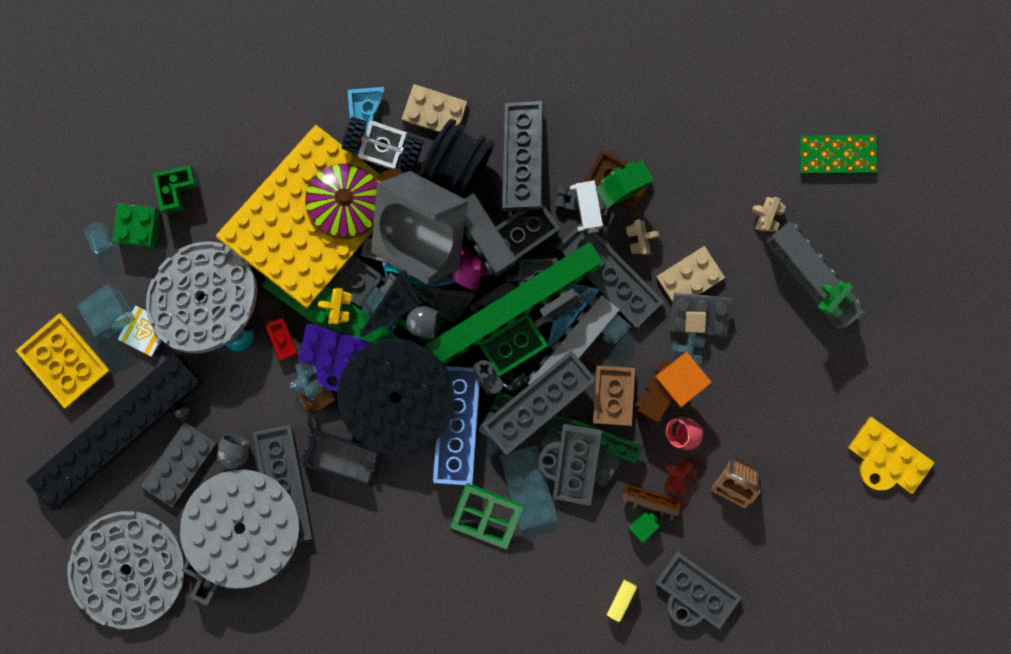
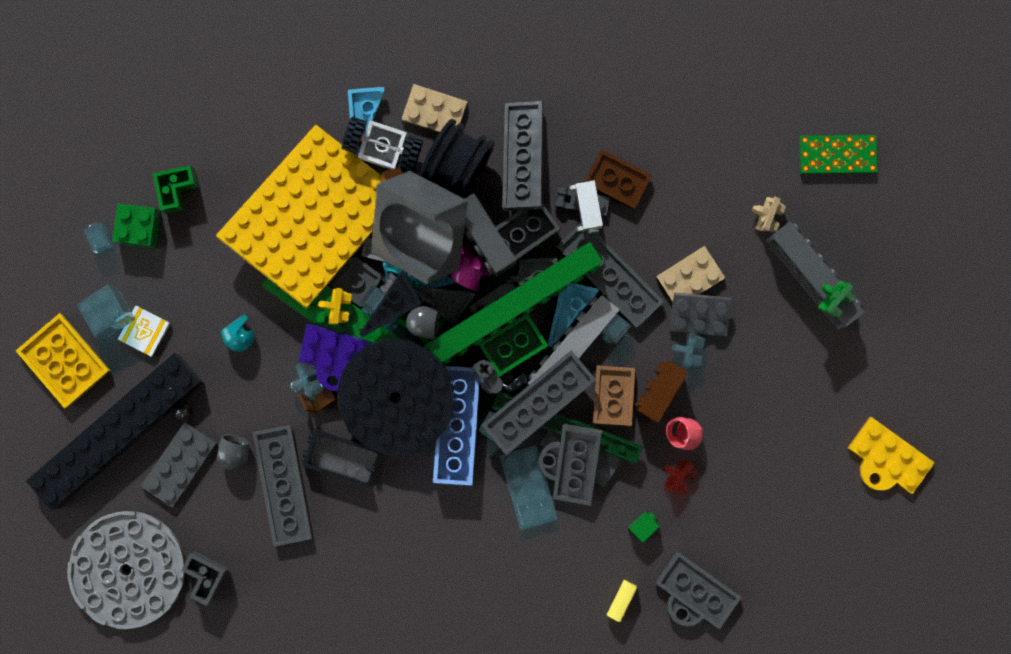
light grey plate [146,241,257,353] -> none
light grey plate [180,470,299,588] -> none
red plate [265,318,298,361] -> none
dish [305,164,378,239] -> none
green window [450,483,524,550] -> none
dark grey plate [533,286,592,328] -> none
green brick [596,160,654,209] -> none
reddish brown plate [622,483,681,521] -> none
tan hips [626,219,660,255] -> none
orange tile [656,352,711,407] -> none
tan tile [685,312,706,332] -> none
medium nougat piece [711,458,760,508] -> none

